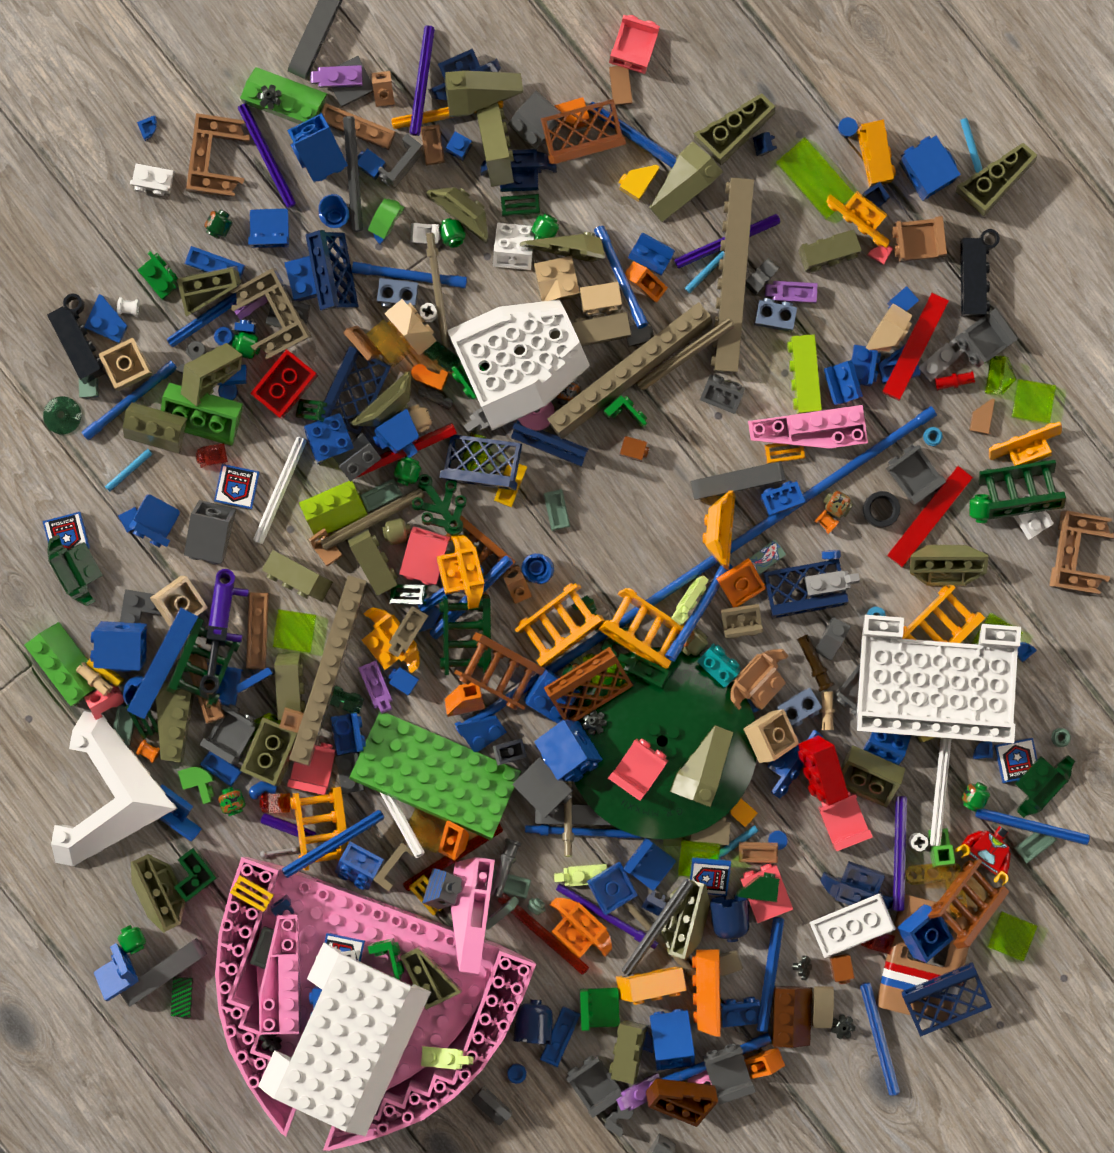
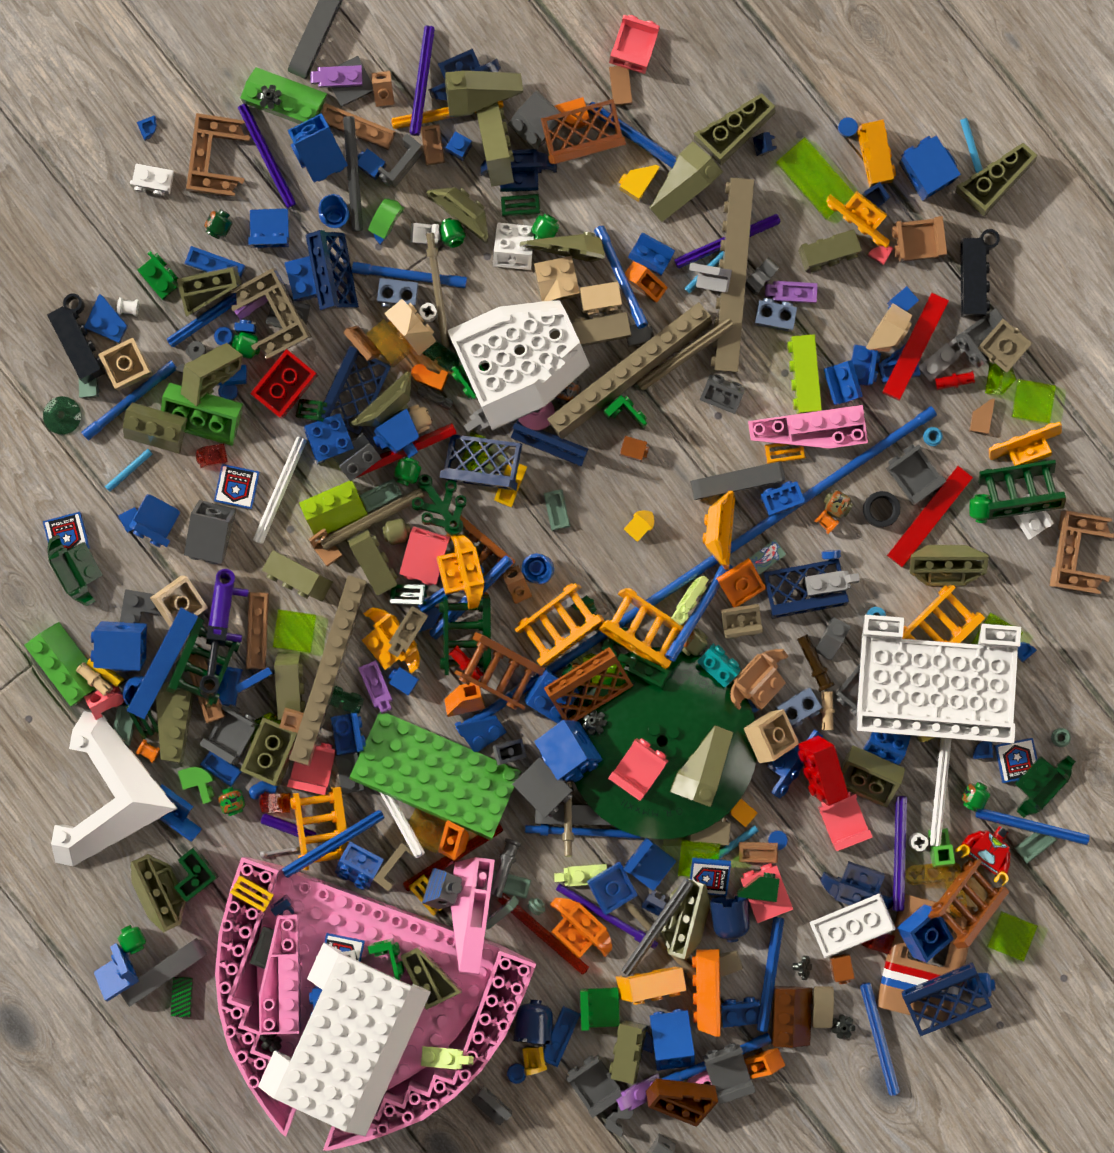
none -> red pin [449,646,484,681]
none -> yellow tile [522,1046,547,1076]
none -> yellow tile [624,510,655,542]
none -> light grey panel [689,263,732,293]
none -> blue head [967,973,996,998]
none -> dark tan plate [978,319,1032,373]

